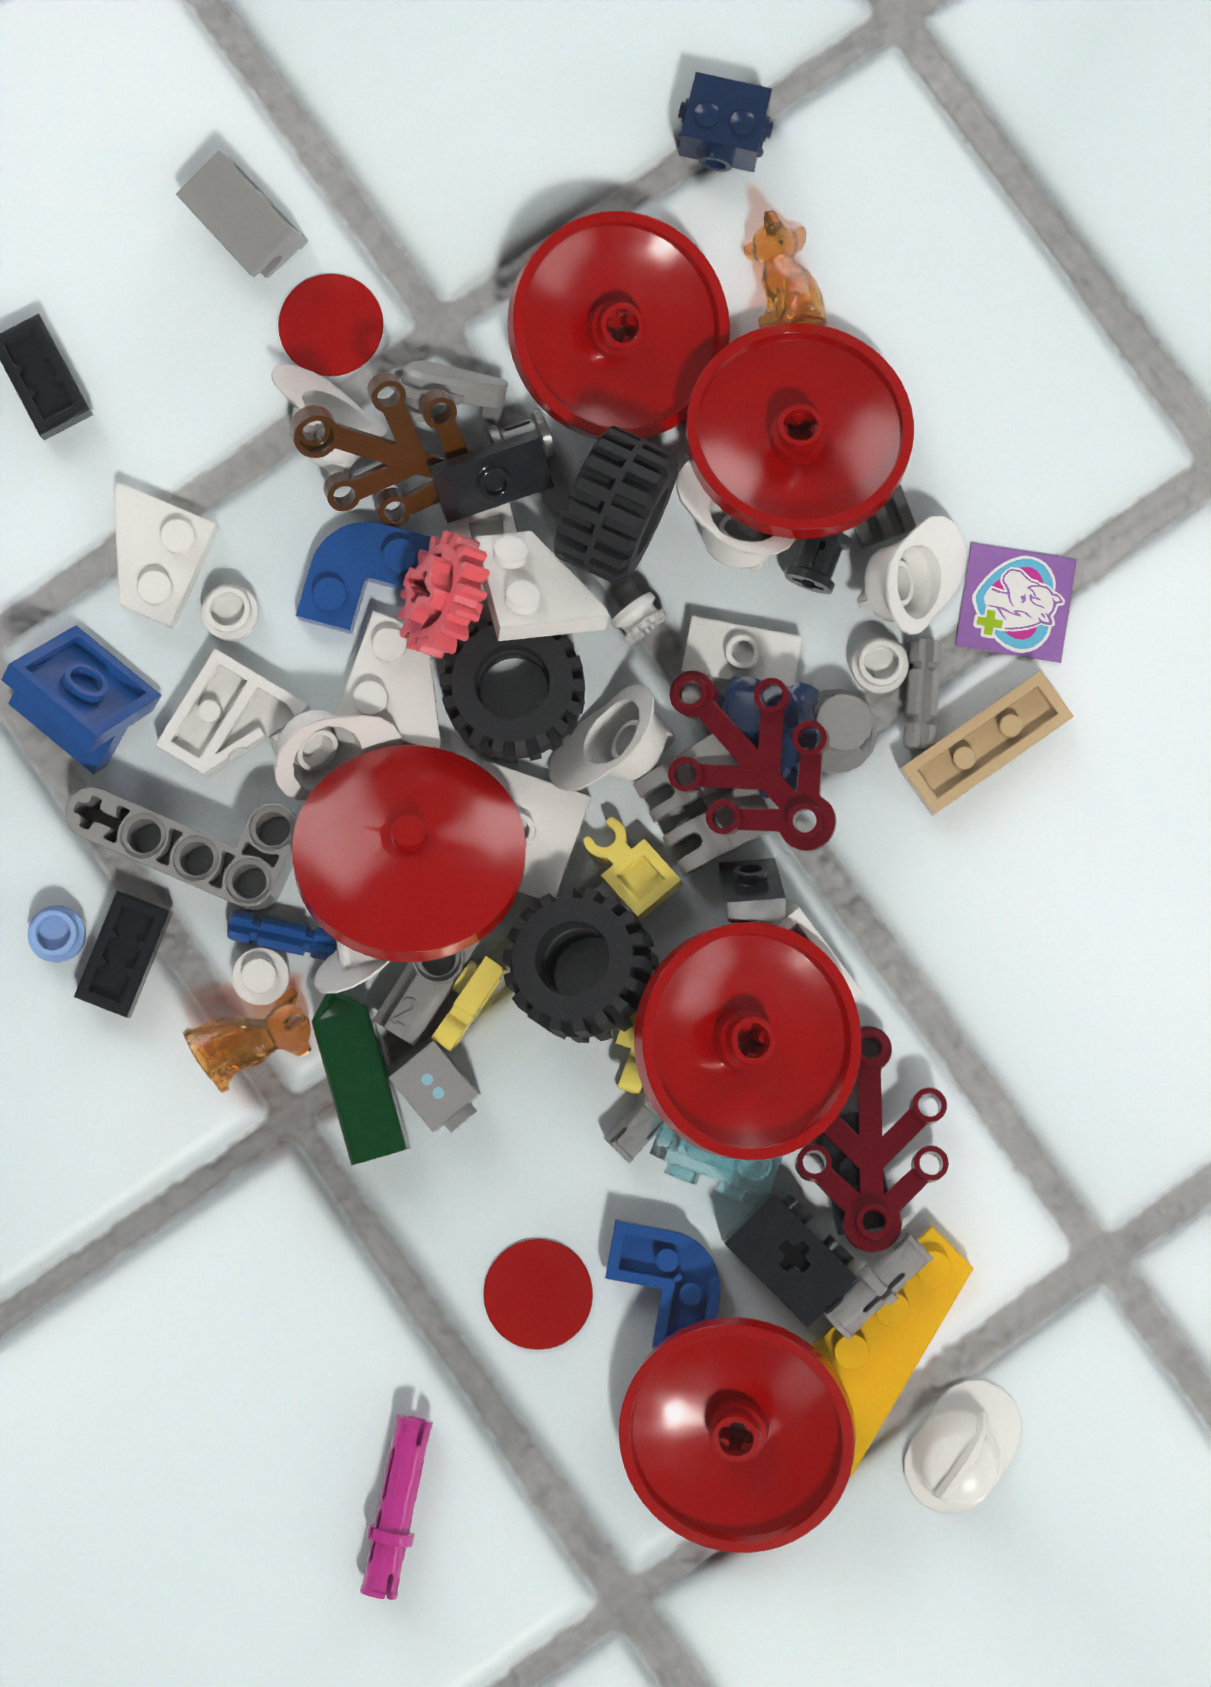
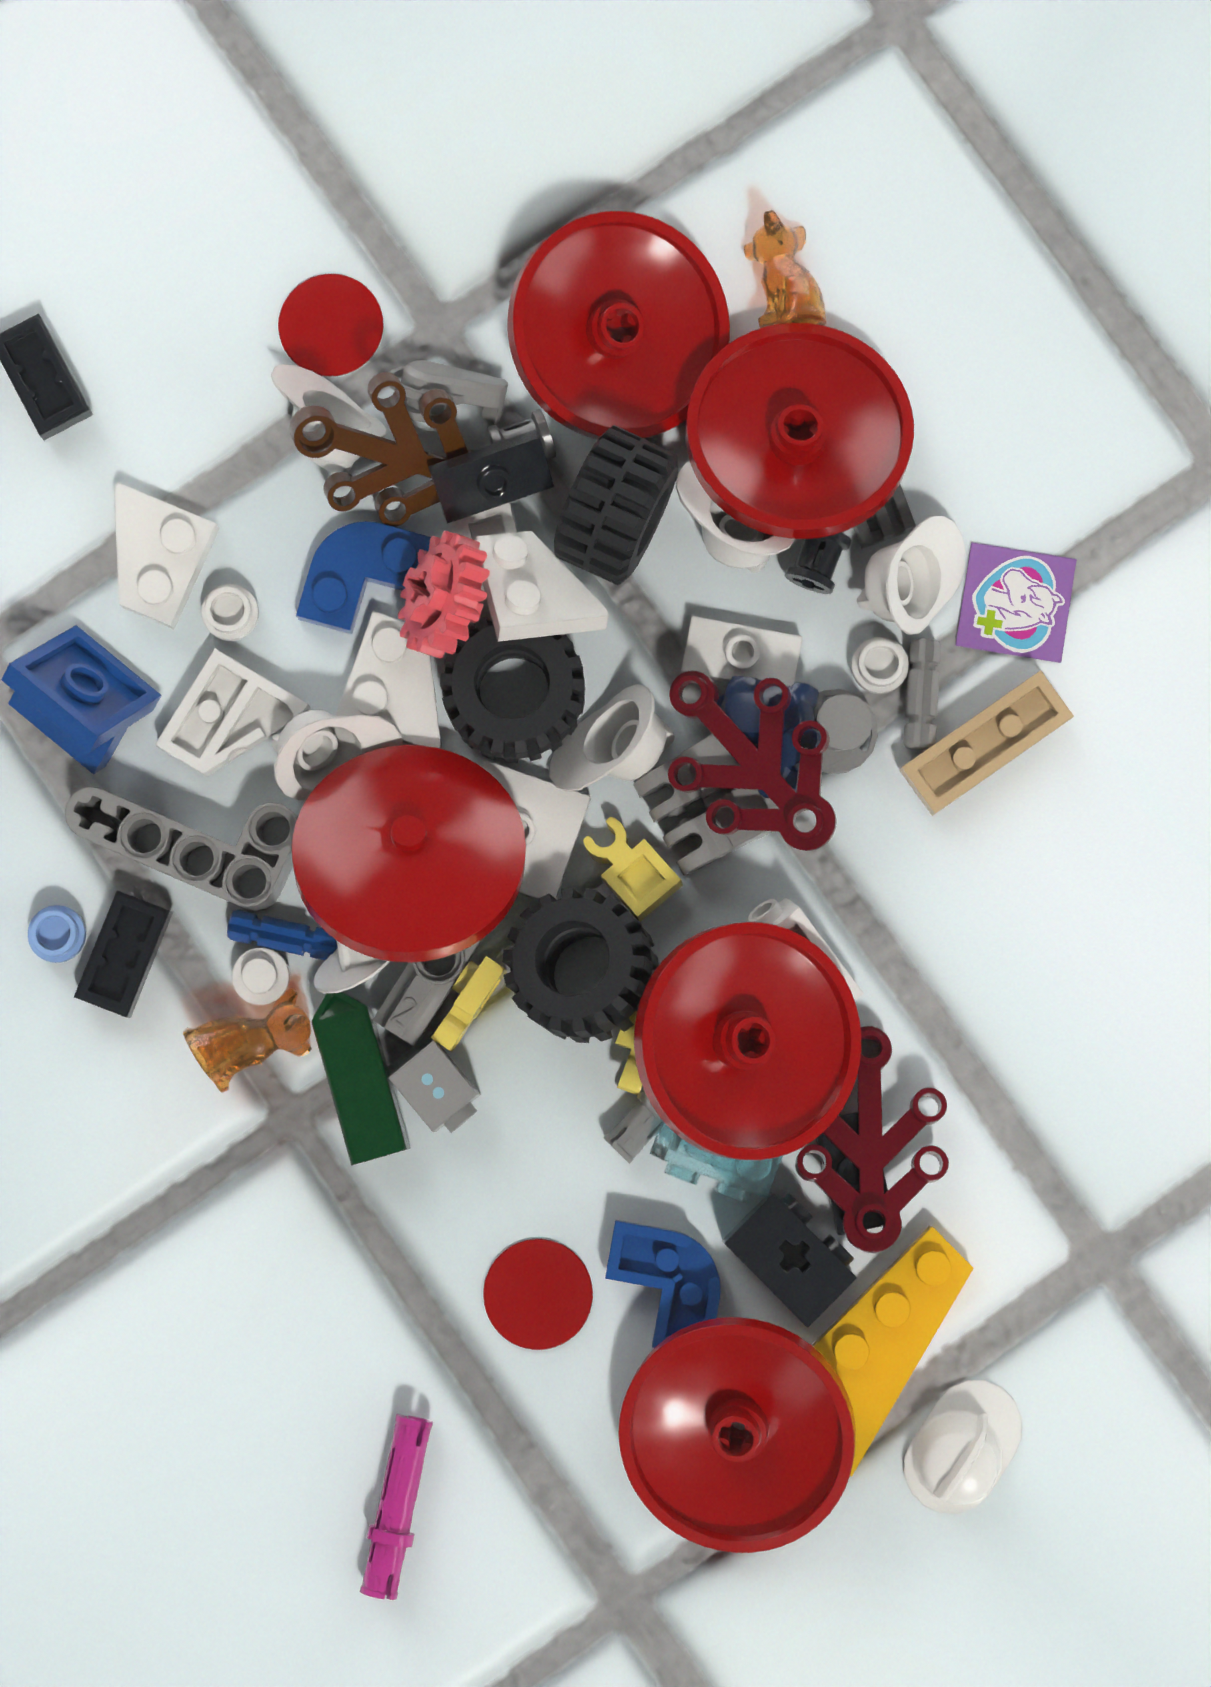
light grey hinge [176,150,308,278] -> none
white bush [611,592,668,646] -> none
dark blue head [677,72,774,172] -> none
black plate [718,858,787,923] -> none
light grey pin [823,1231,934,1340] -> none

